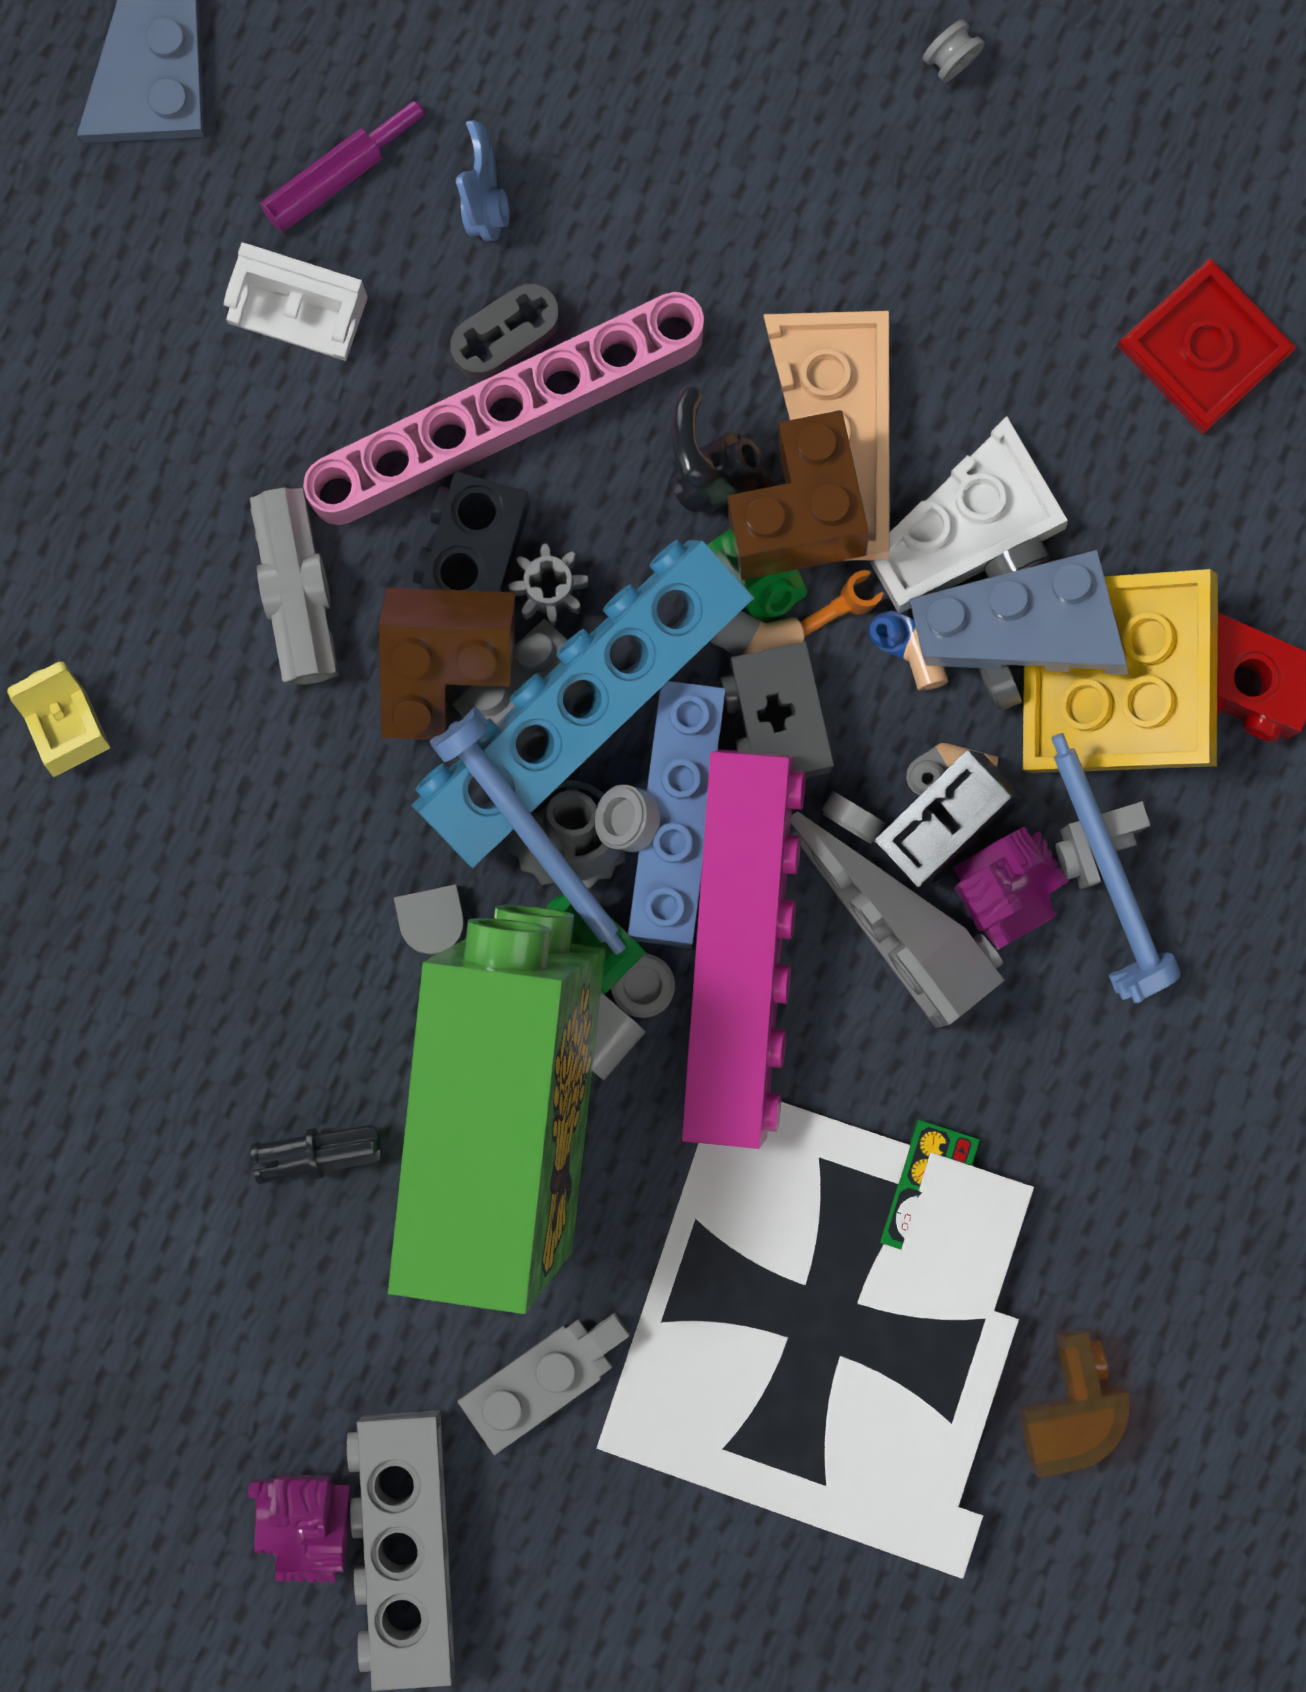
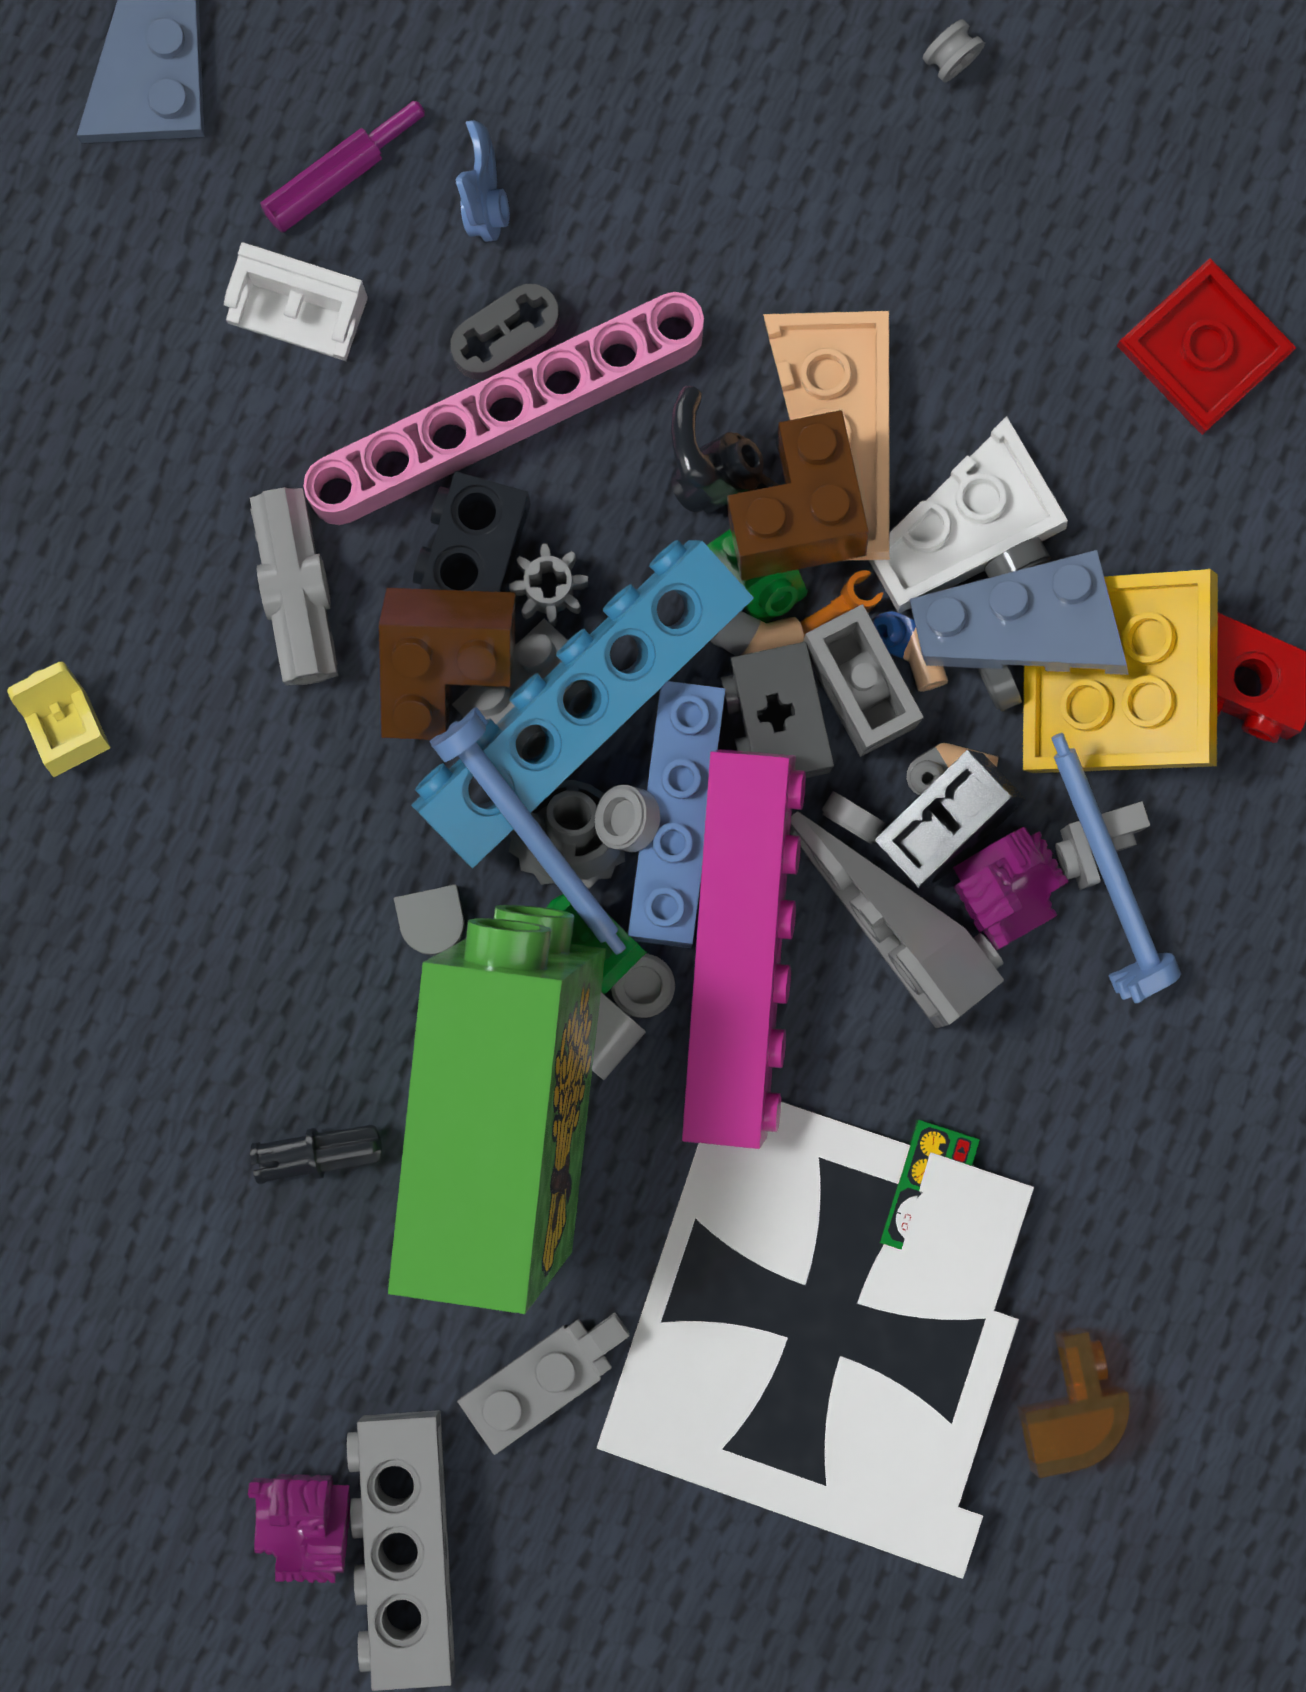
none -> light grey brick [803,604,924,757]

